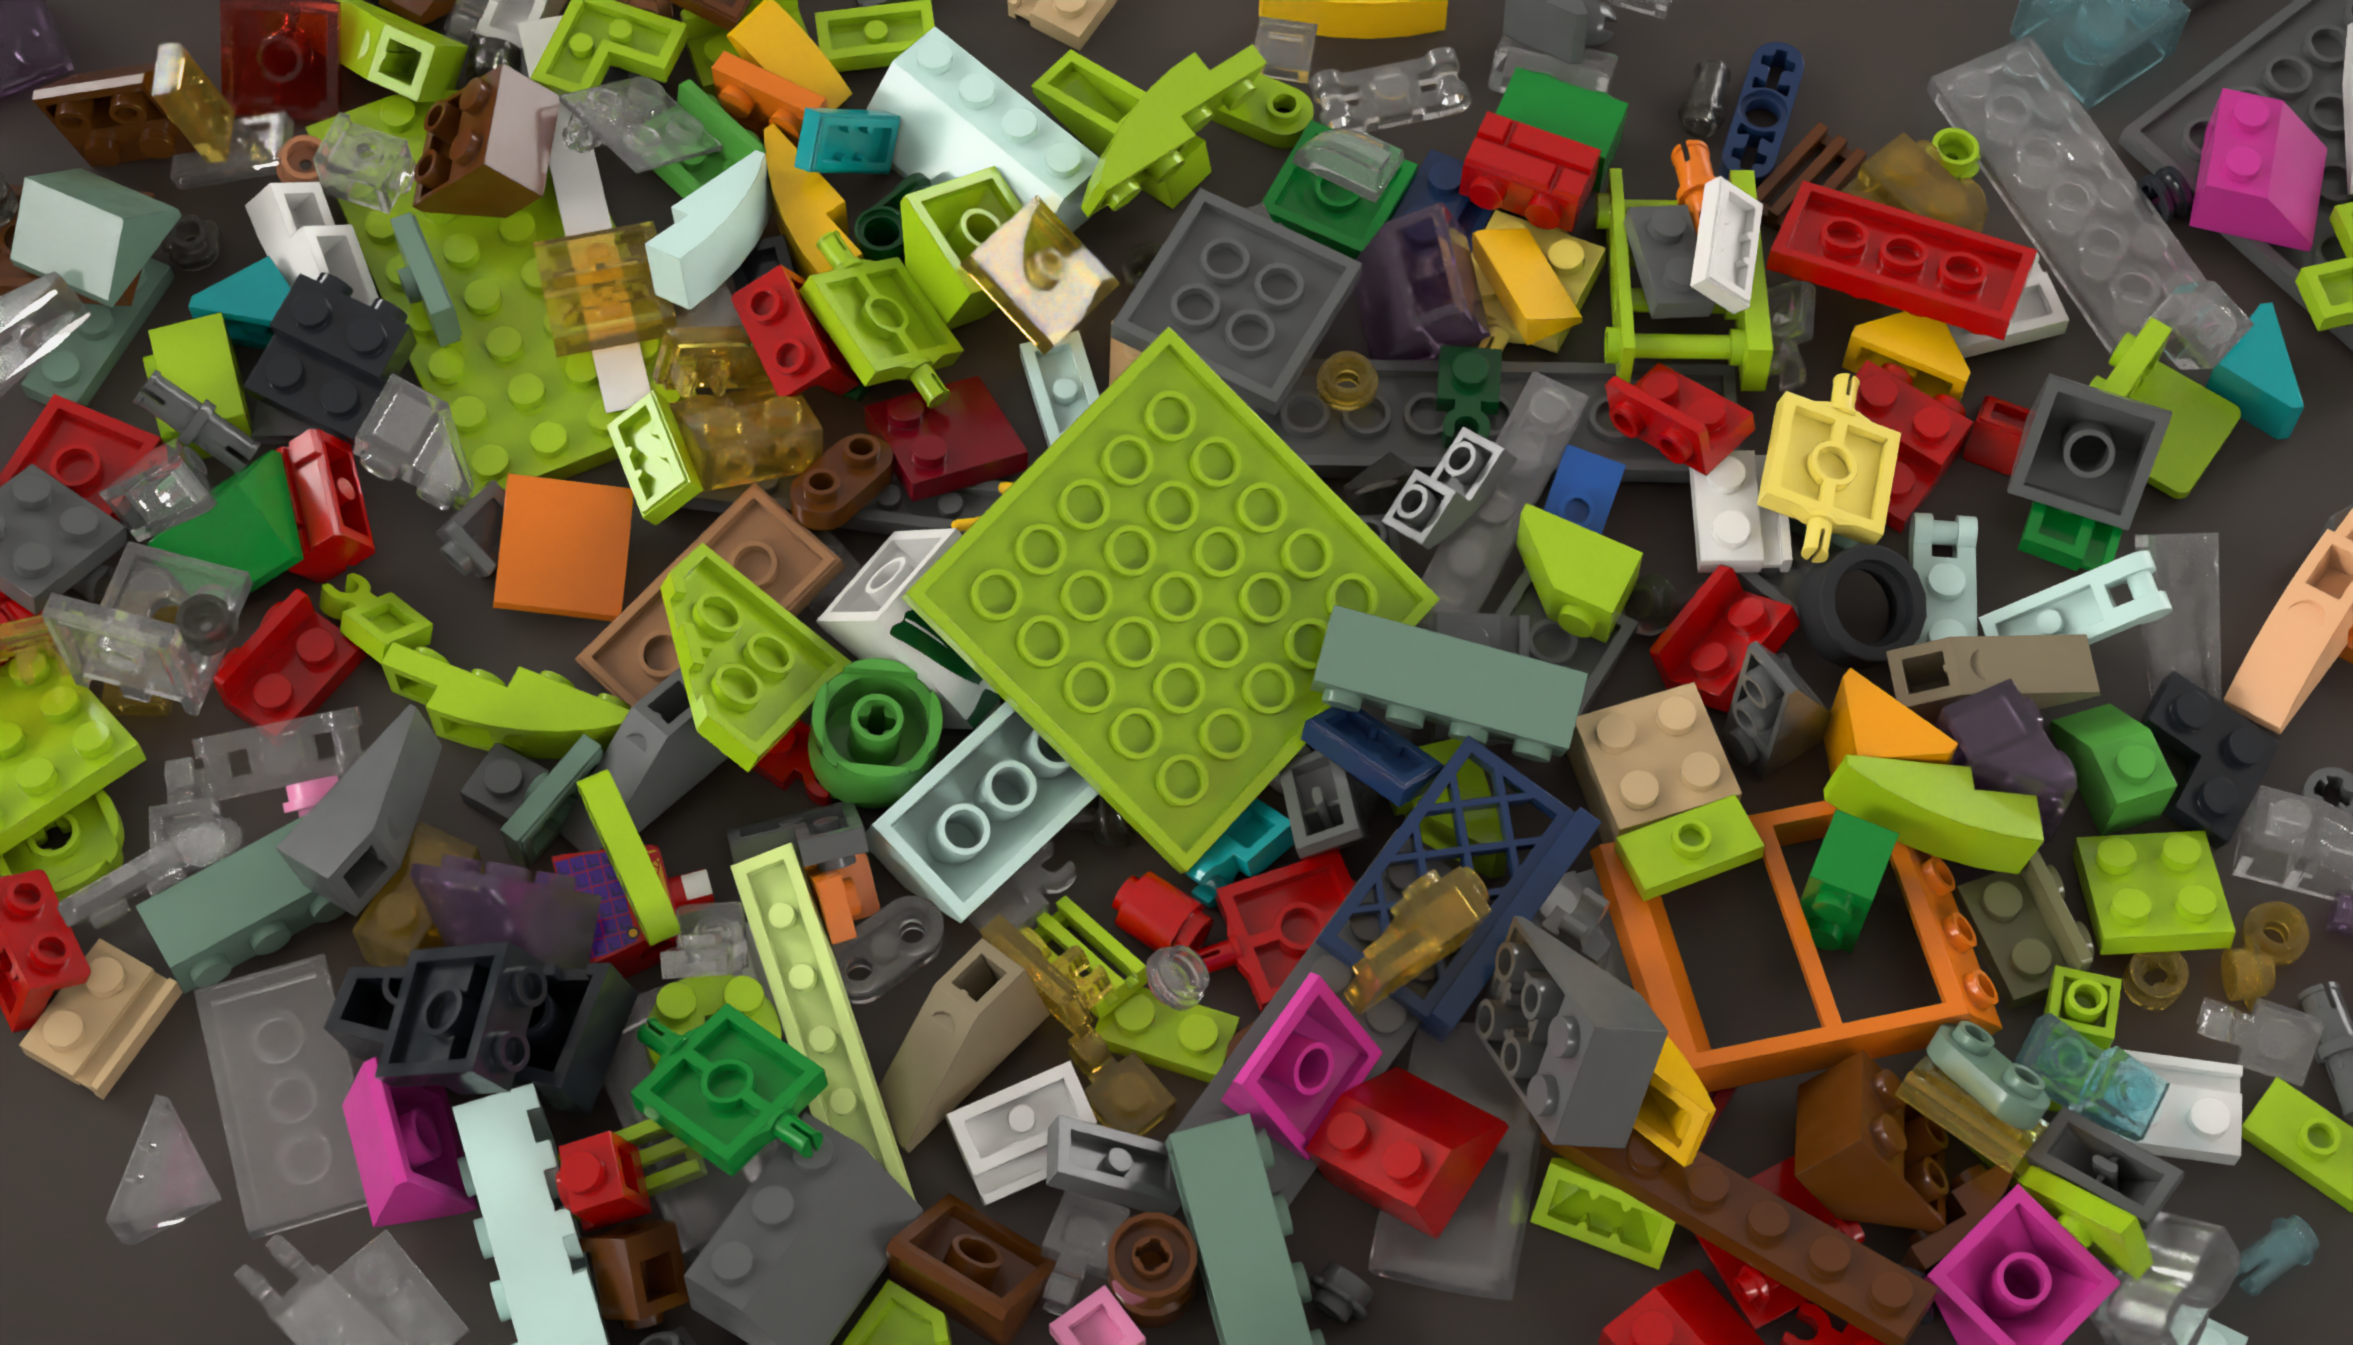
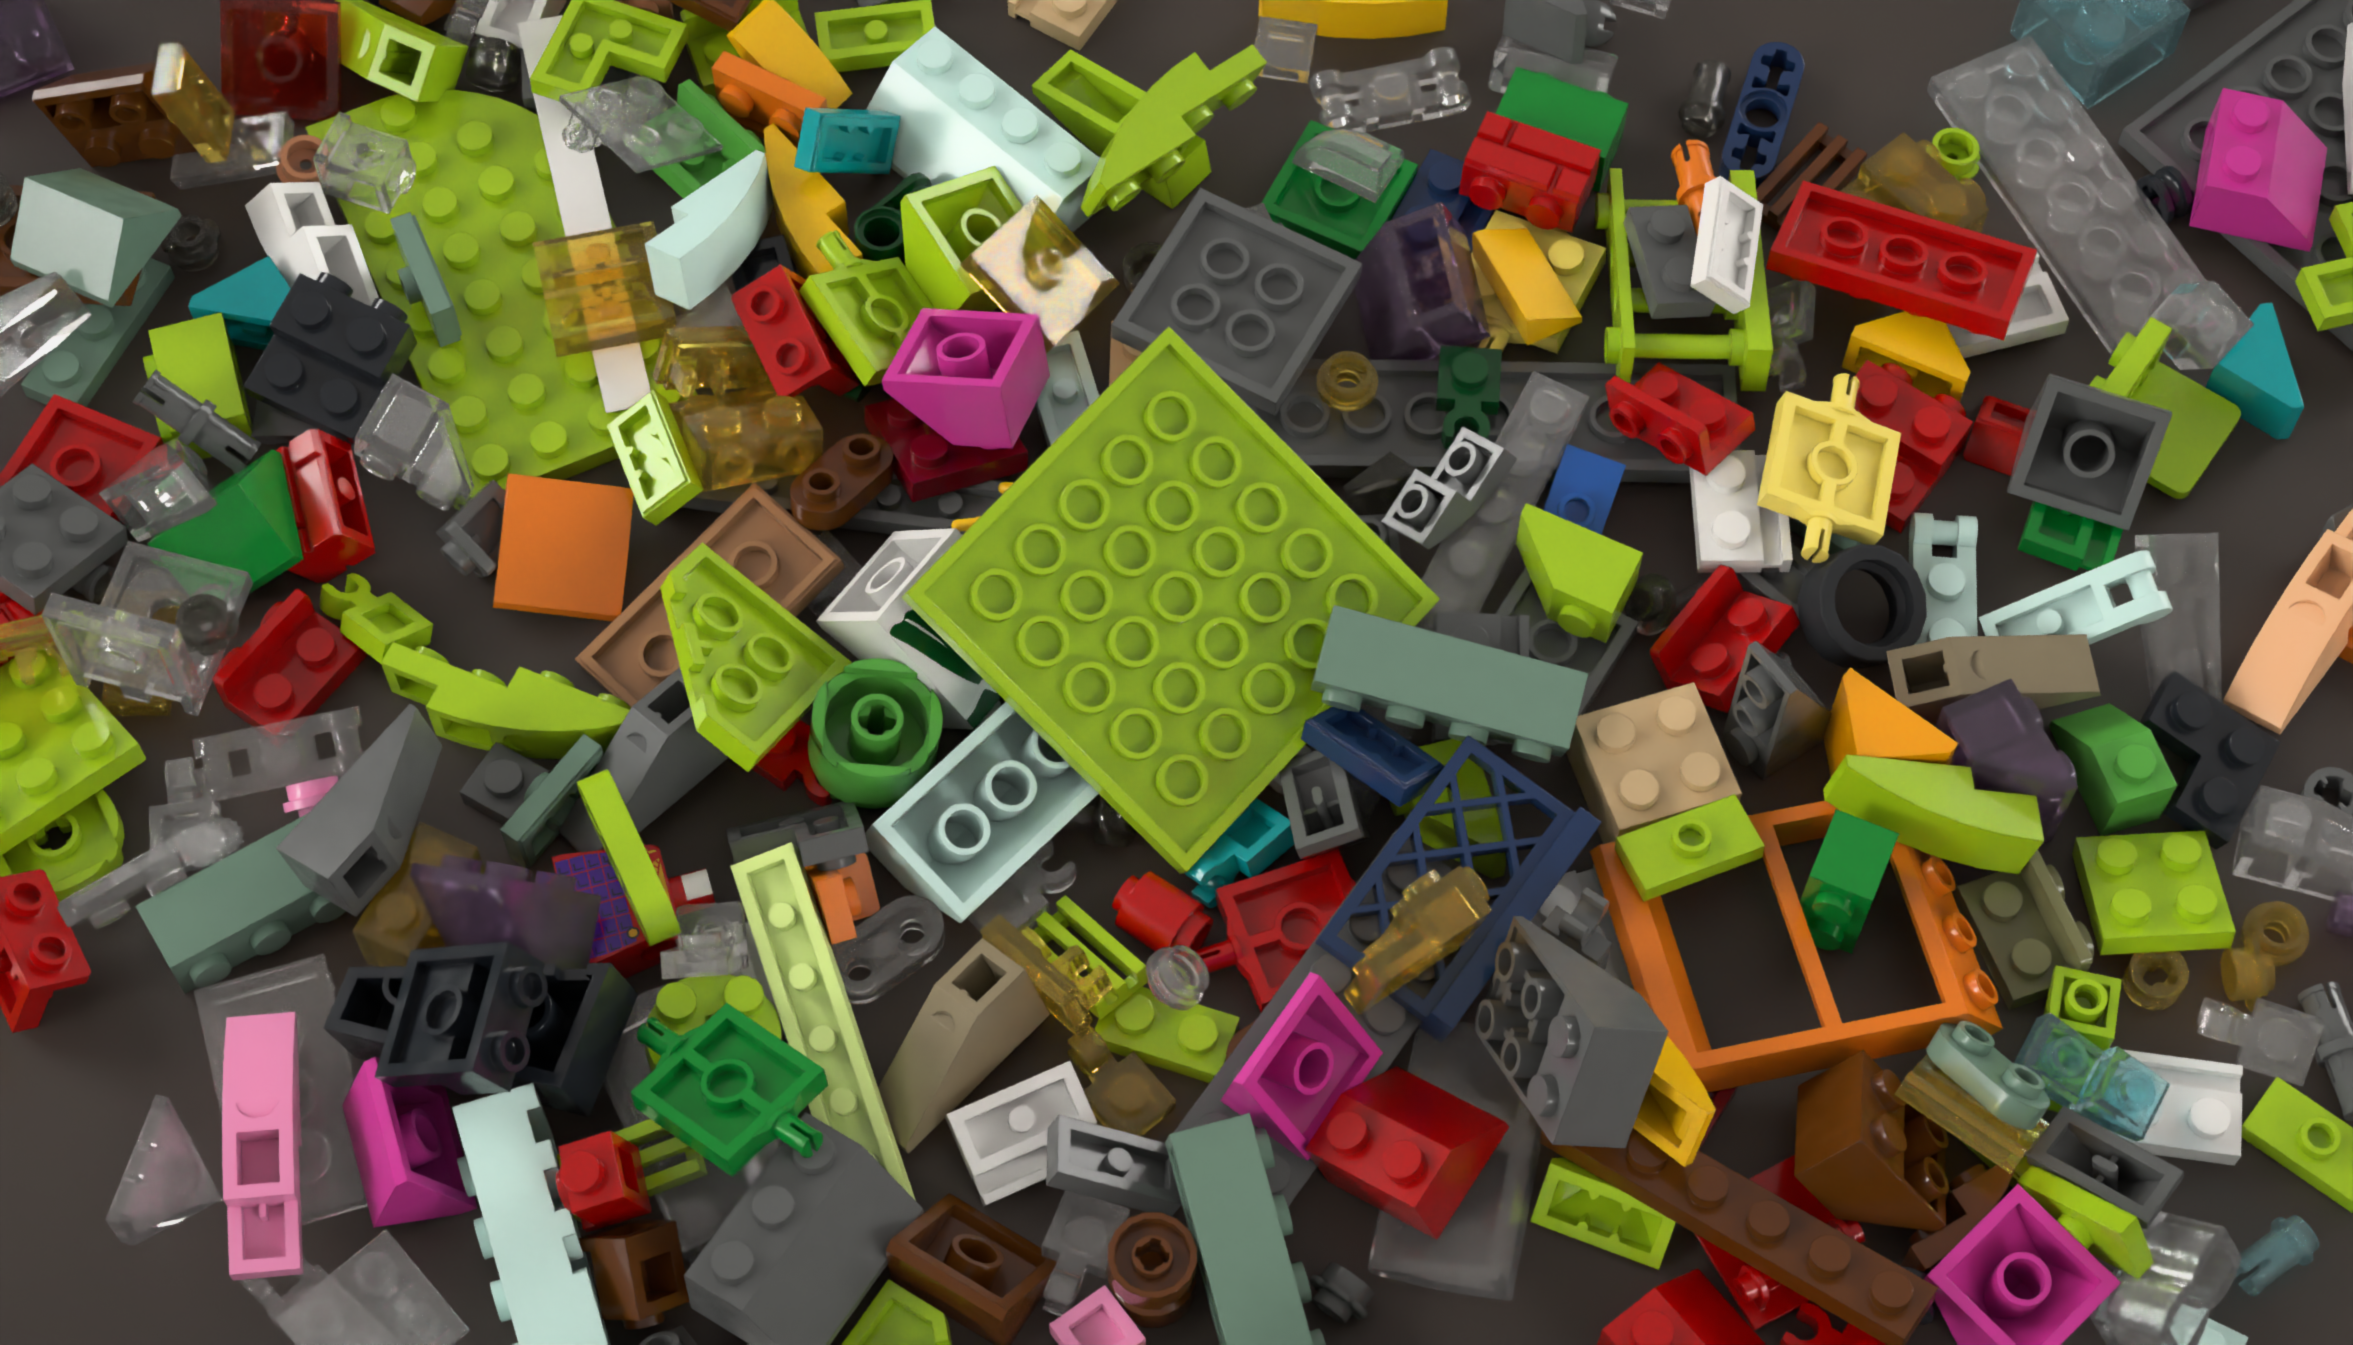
tan plate [19,938,183,1100] -> none
reddish brown slope [412,63,561,218] -> none
lime plate [1212,73,1314,148] -> none
none -> bright pink slope [222,1012,303,1281]
none -> dark pink slope [882,308,1050,450]

